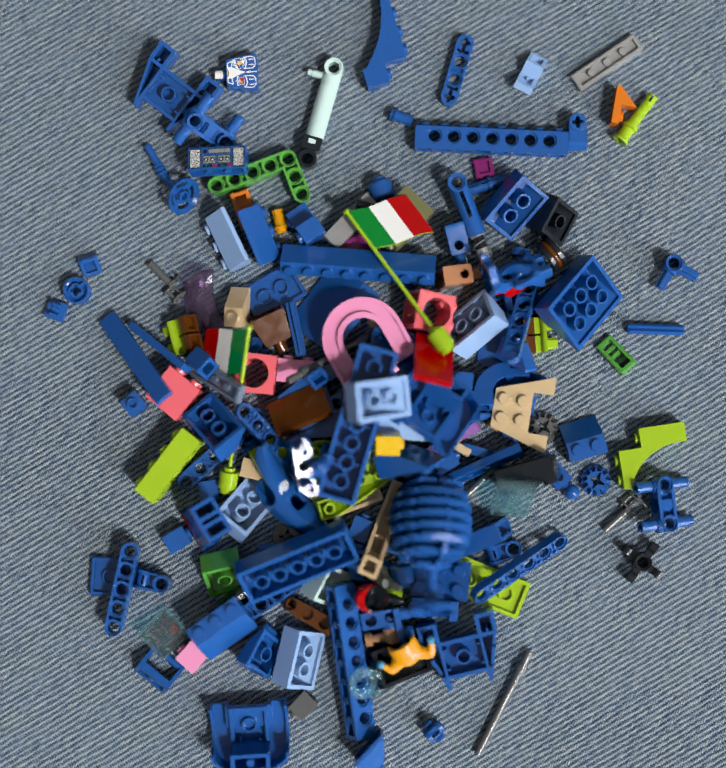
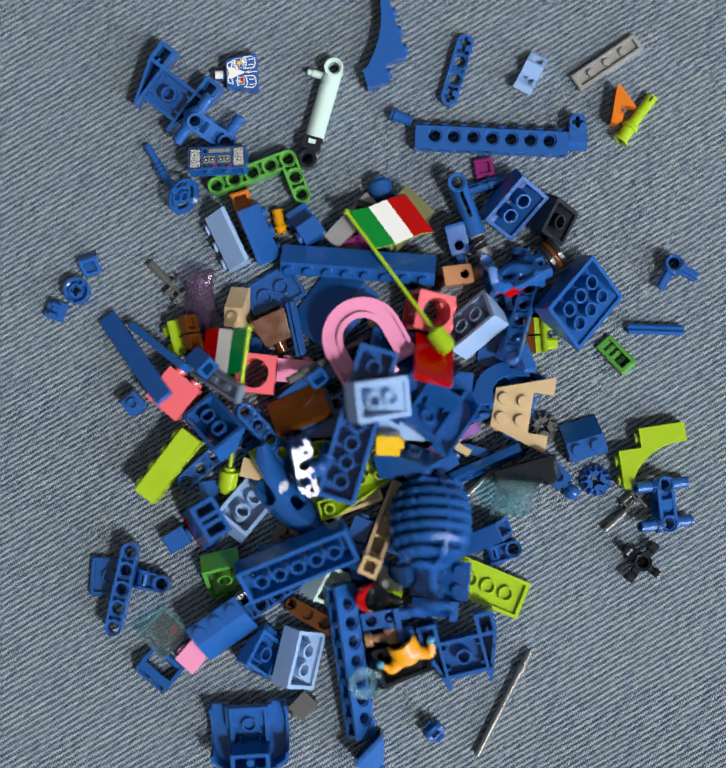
blue beam [470,531,568,604] -> none

